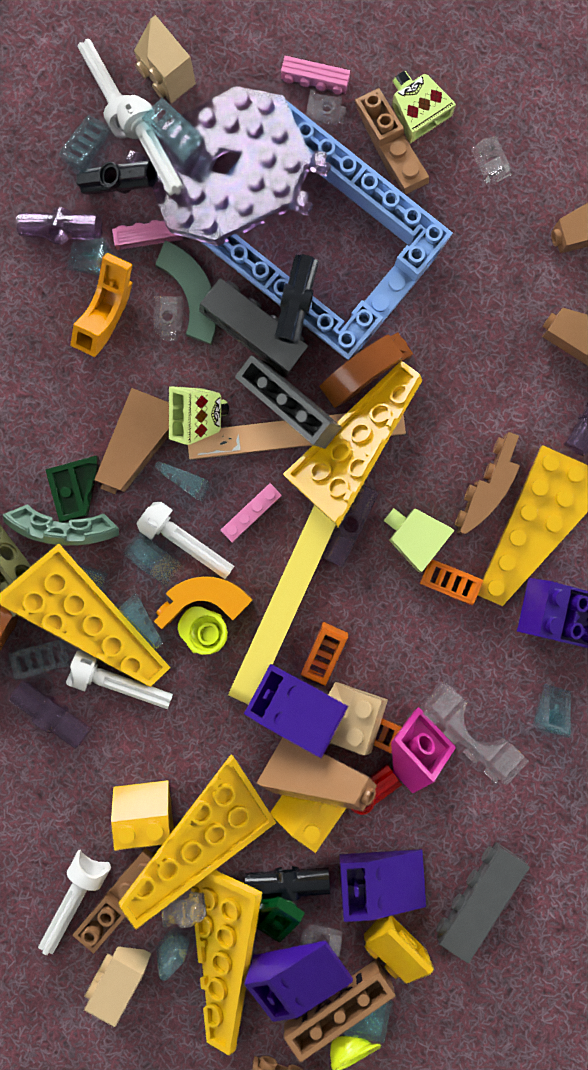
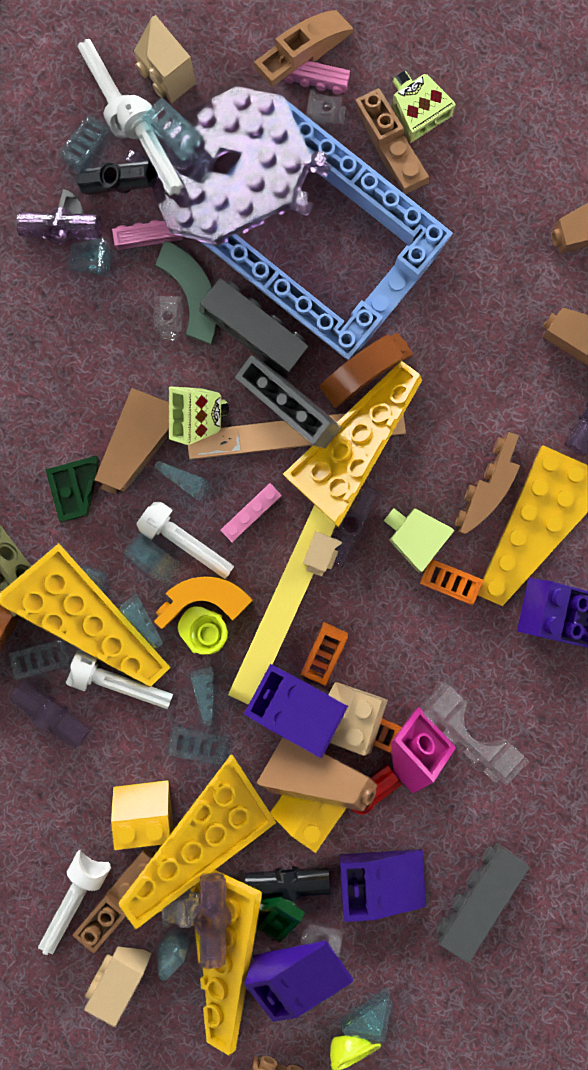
sand green tile [3,504,119,545] -> none
light orange arch [70,253,133,357] -> none
black piece [275,254,319,344] -> none
medium nougat brick [284,959,395,1063] -> none
yellow slope [364,916,434,984] -> none
clear brick [471,135,512,186] -> none
clear light blue slope [532,684,571,738] -> none
none -> light grey tile [56,189,84,223]
none -> clear light blue slope [166,725,228,765]
none -> clear light blue slope [190,665,214,727]
none -> piece [194,873,232,969]
none -> medium nougat slope [254,10,354,87]
none -> tan window [303,531,342,576]

